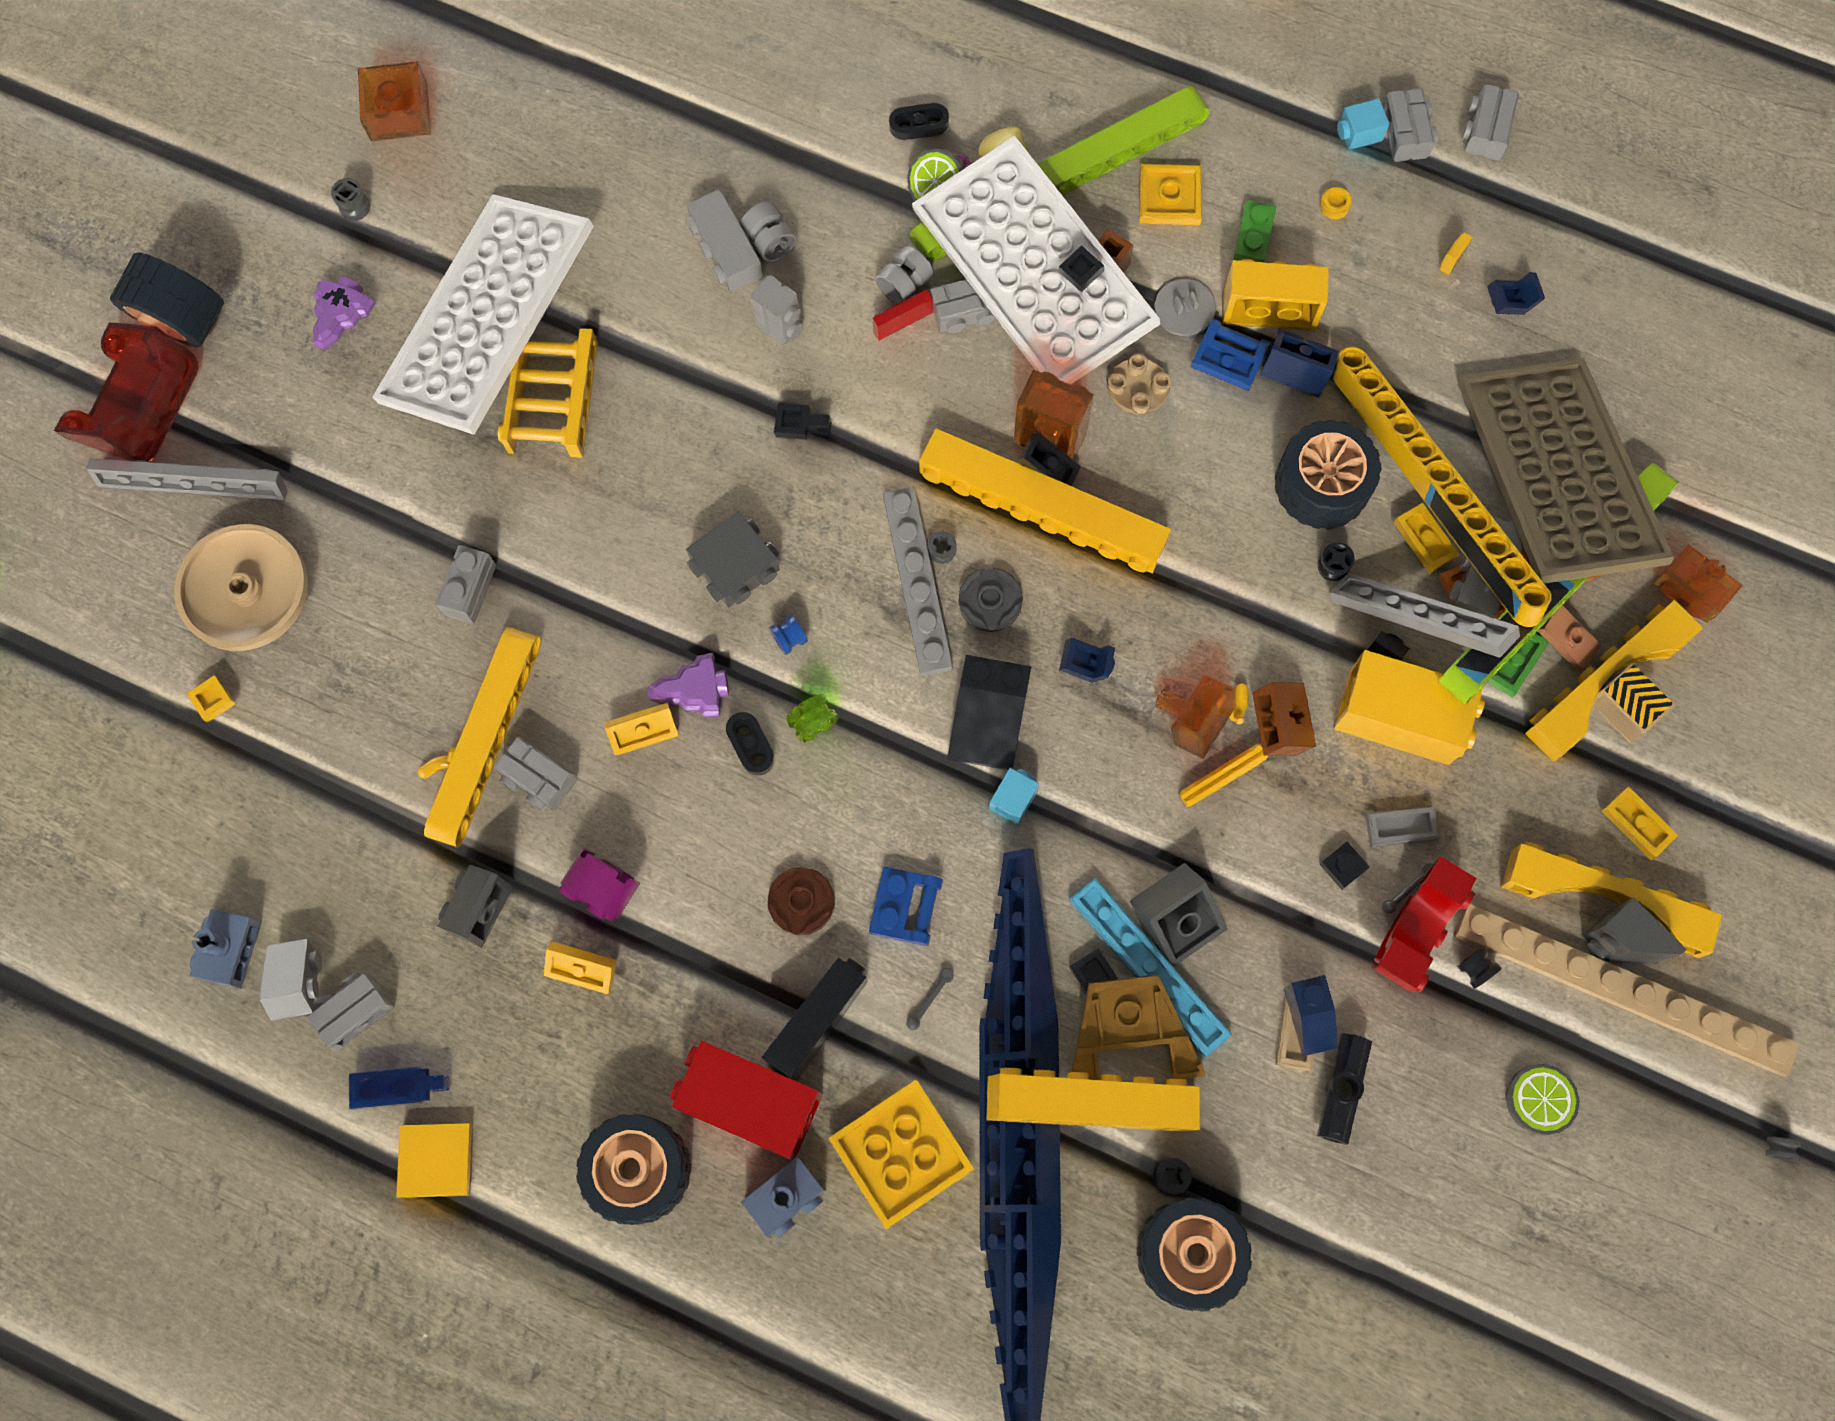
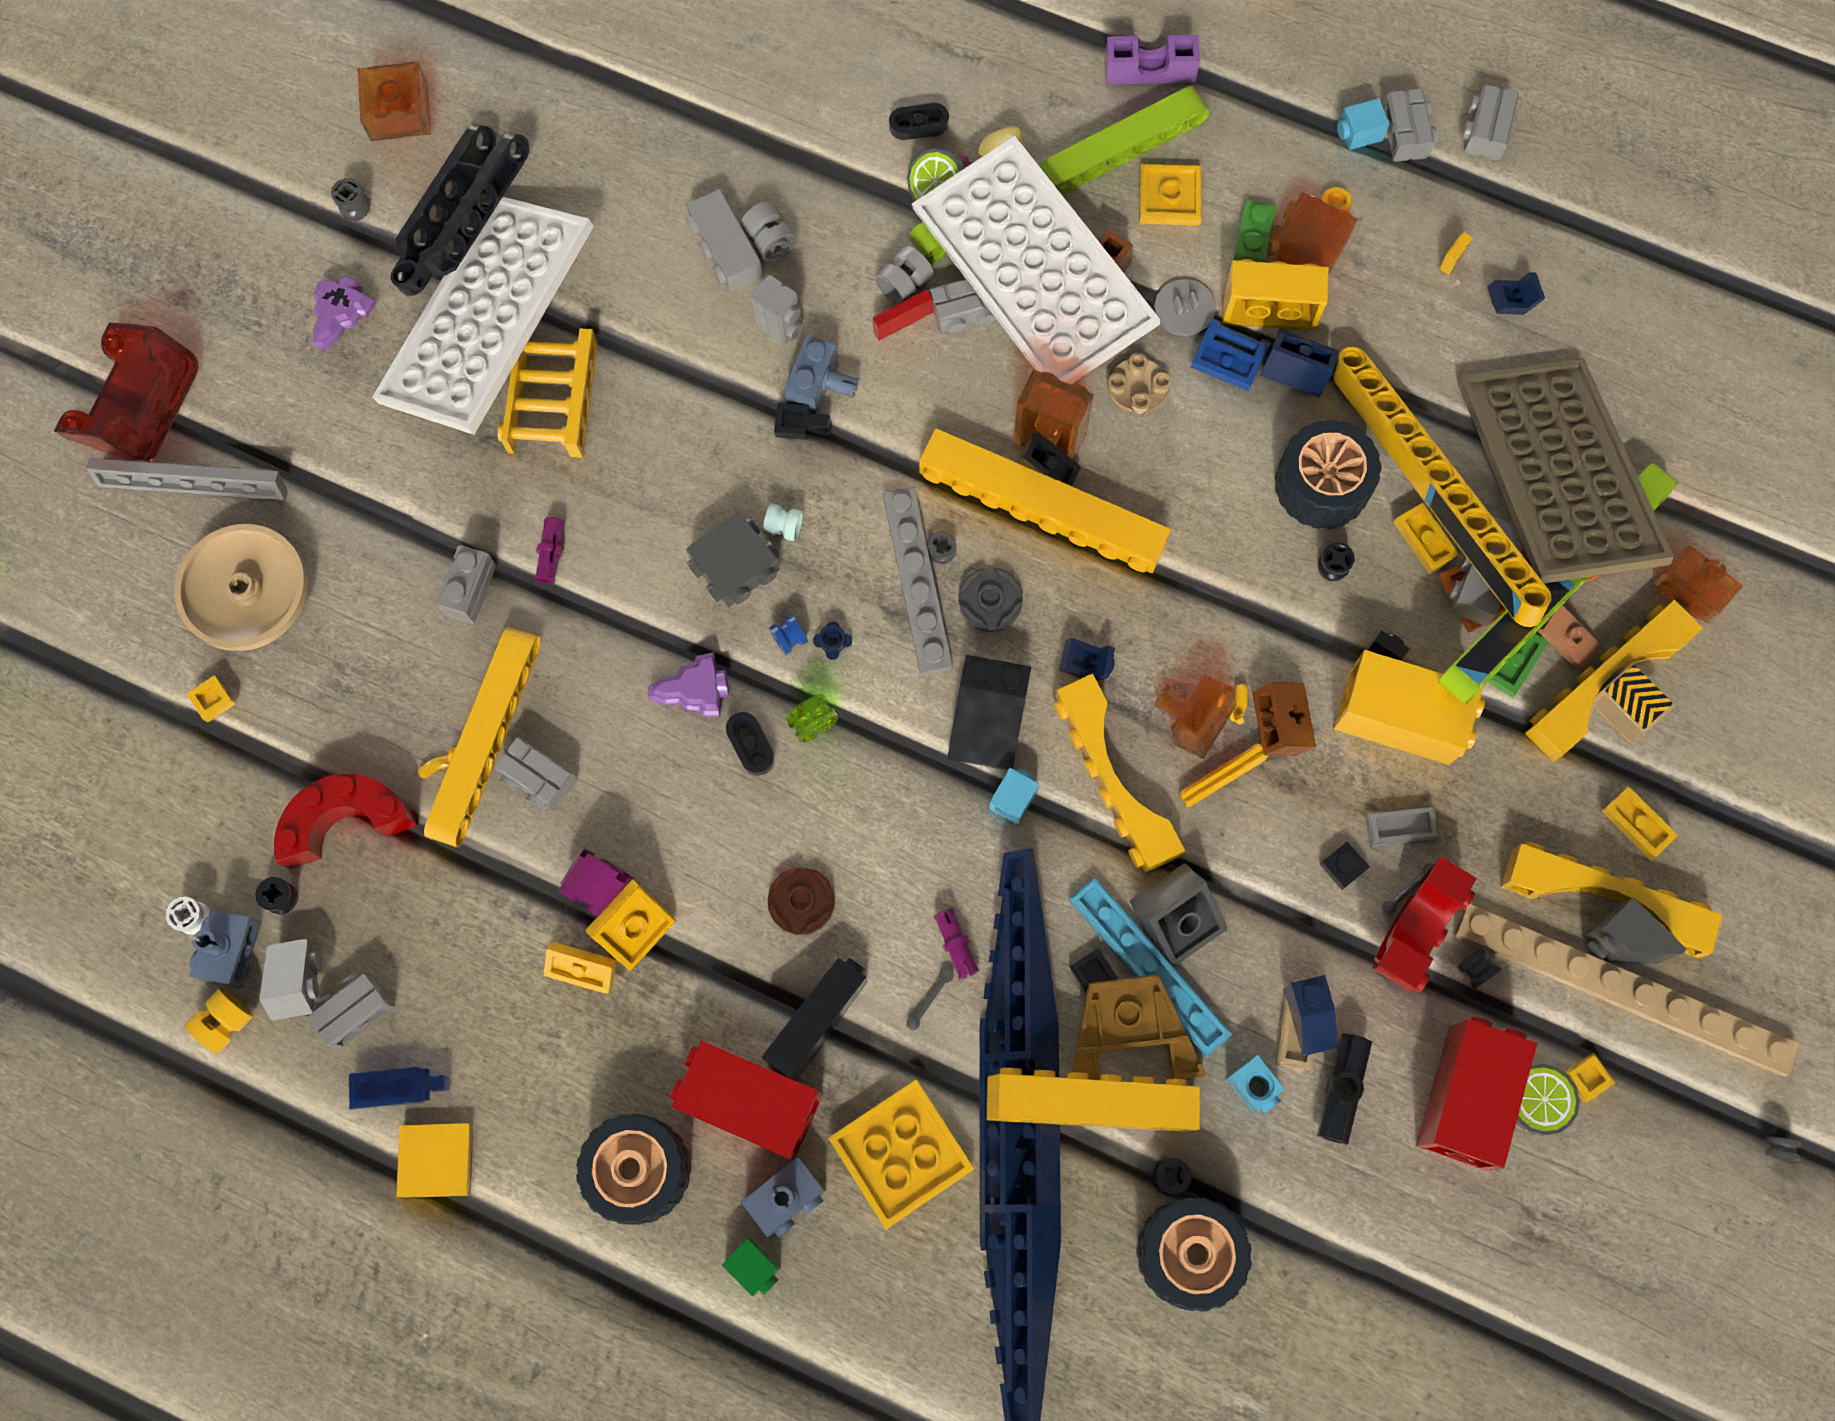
black wheel [110,252,224,348] -> none
dark grey slope [437,865,513,948] -> none
yellow plate [604,702,679,756] -> none
blue plate [869,866,943,946] -> none
black plate [1058,245,1104,292] -> none
light grey plate [1329,573,1520,658] -> none
none -> white wheel [166,897,210,935]
none -> yellow wheel [184,987,254,1054]
none -> black wheel [255,877,298,915]
none -> red brick [274,774,418,870]
none -> black piece [390,123,530,296]
none -> magenta pin [534,517,565,584]
none -> yellow tile [585,879,677,971]
none -> green brick [722,1238,781,1296]
none -> light aqua wheel [763,503,803,542]
none -> sand blue brick [784,335,859,414]
none -> dark blue plate [813,622,852,660]
none -> magenta pin [933,908,979,980]
none -> yellow arch [1053,673,1185,874]
none -> medium lavender arch [1104,35,1200,85]
none -> medium azure brick [1226,1055,1285,1113]
none -> clear orange brick [1269,192,1358,275]
none -> red brick [1416,1016,1537,1170]
none -> yellow tile [1564,1053,1615,1103]

